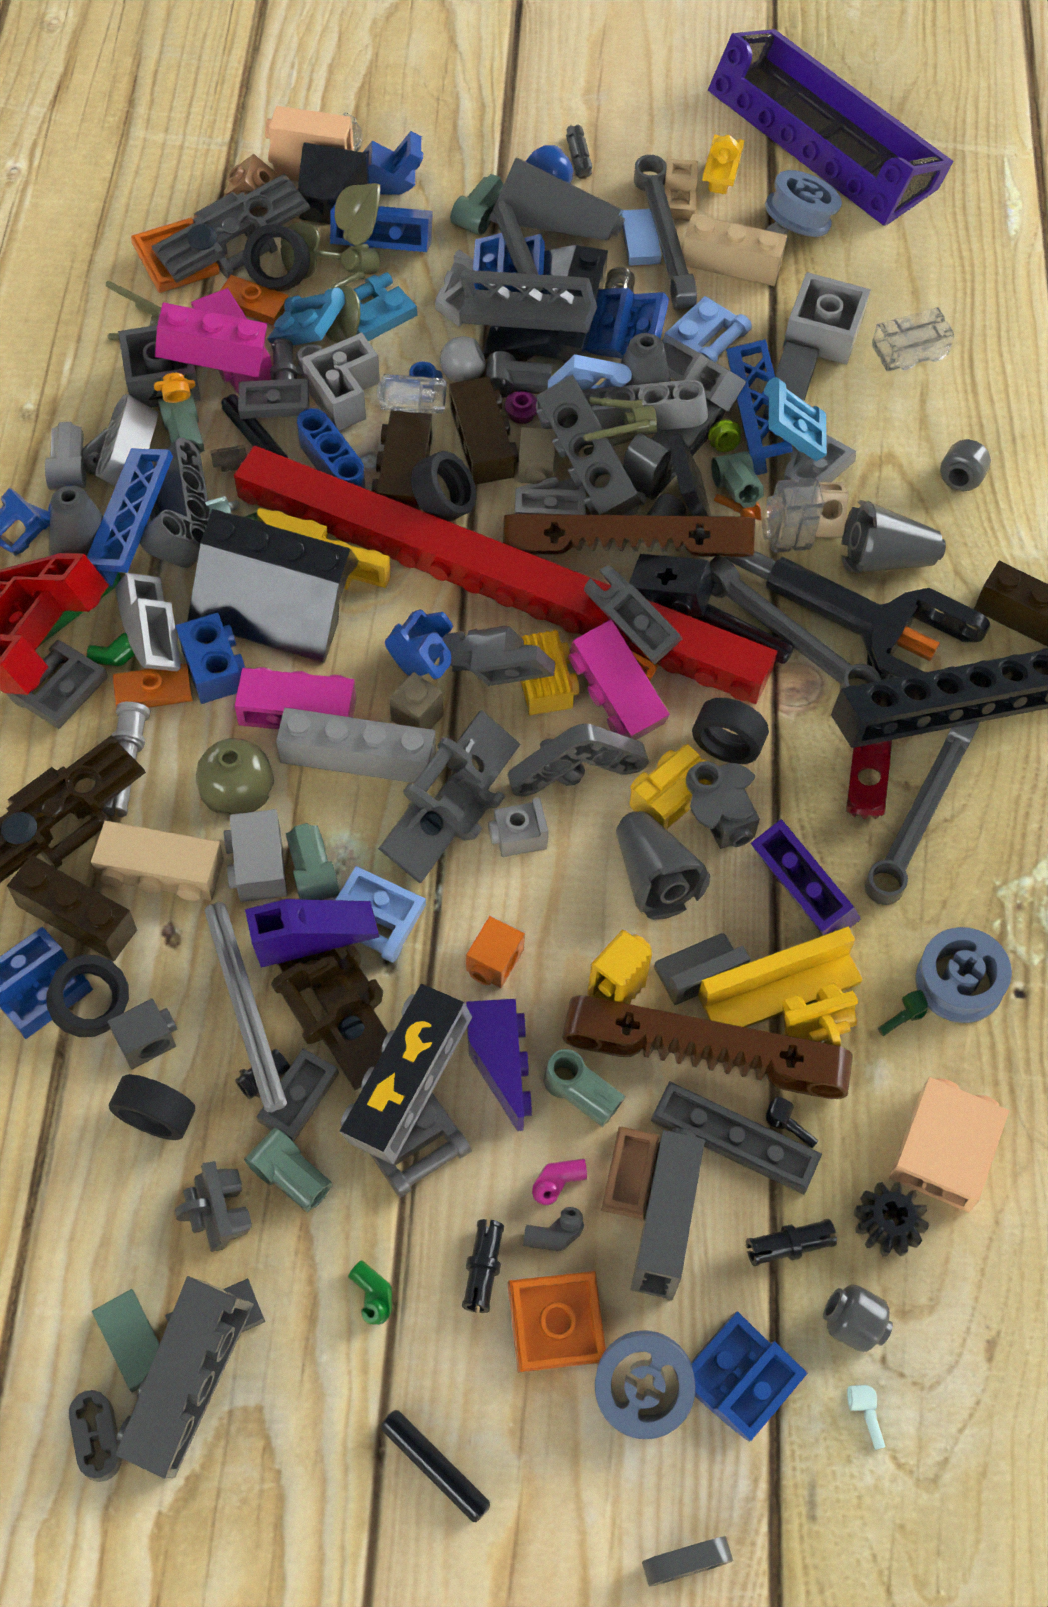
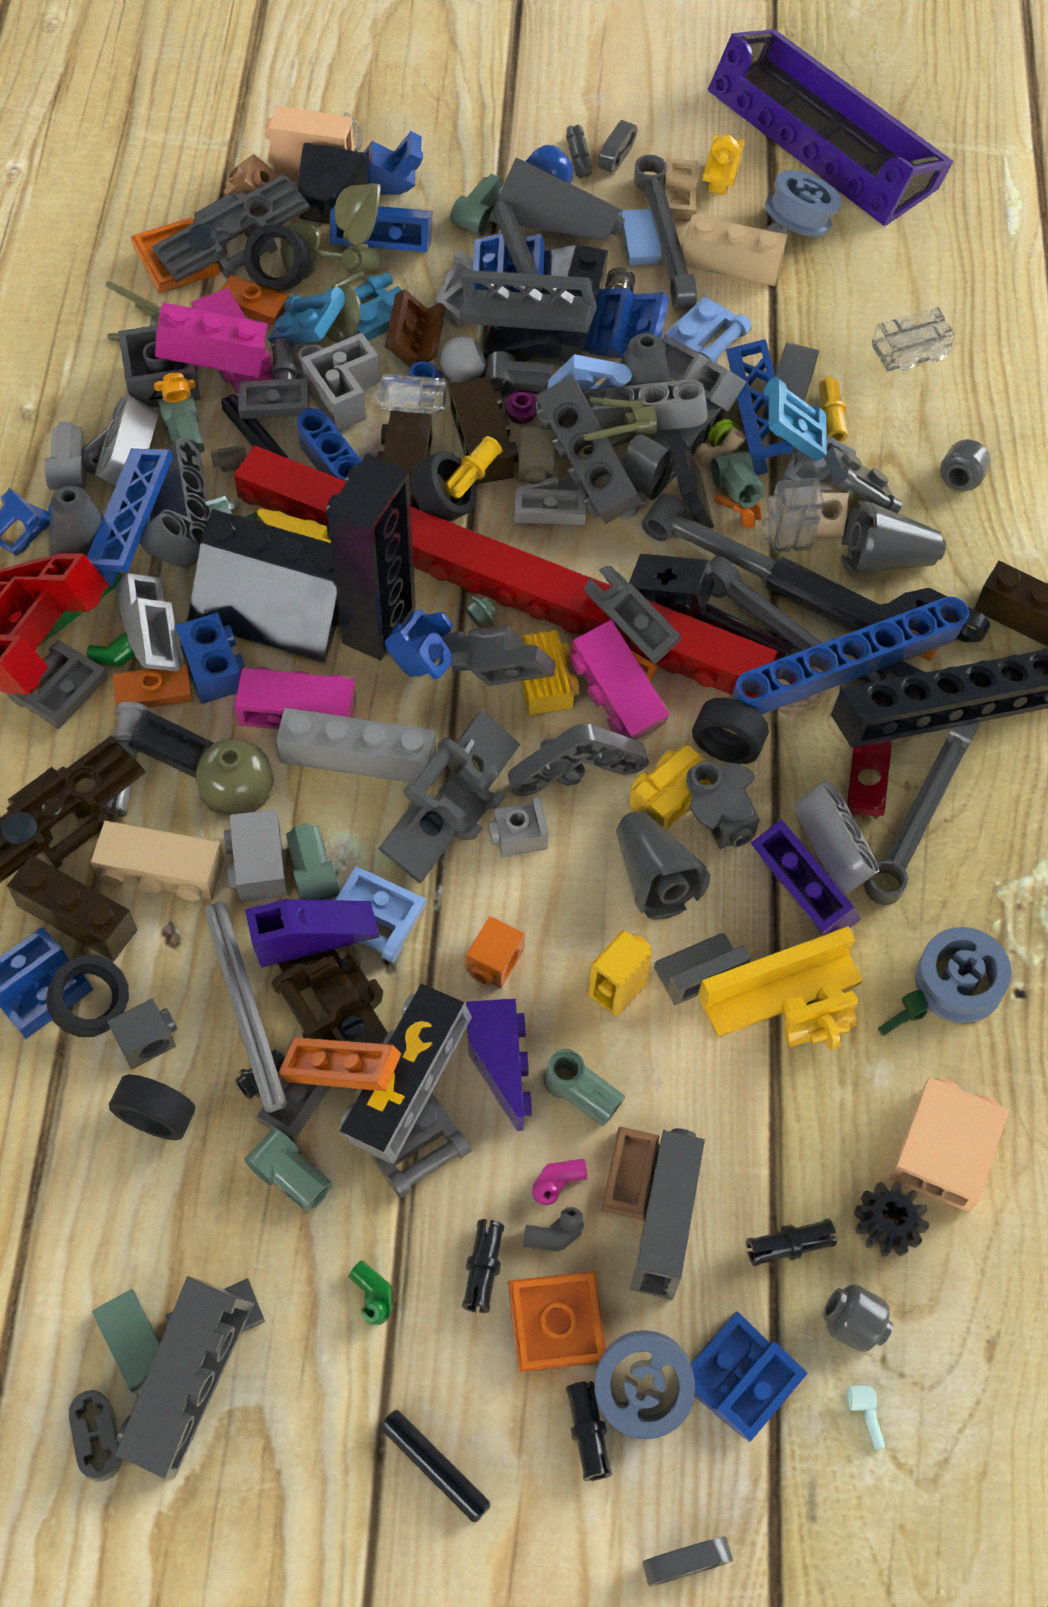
dark grey hips [175,1161,252,1252] -> none
dark tan brick [389,672,444,729] -> none
reddish brown gear [503,514,755,557] -> none
reddish brown gear [562,996,853,1099] -> none
dark grey tile [651,1081,822,1195] -> none
black hand [766,1097,818,1148] -> none
light grey brick [783,272,871,365] -> none
none -> black plate [128,709,214,778]
none -> orange plate [278,1037,401,1091]
none -> black brick [326,453,416,661]
none -> reddish brown bracket [385,289,446,368]
none -> yellow axle [445,436,502,499]
none -> sand green plate [465,596,498,629]
none -> black pin [566,1381,612,1481]
none -> dark grey beam [598,120,637,173]
none -> tan arm [695,428,746,467]
none -> blue beam [731,596,969,715]
none -> light grey beam [794,780,879,894]
none -> yellow axle [819,377,848,442]
none -> dark grey plate [824,447,902,513]

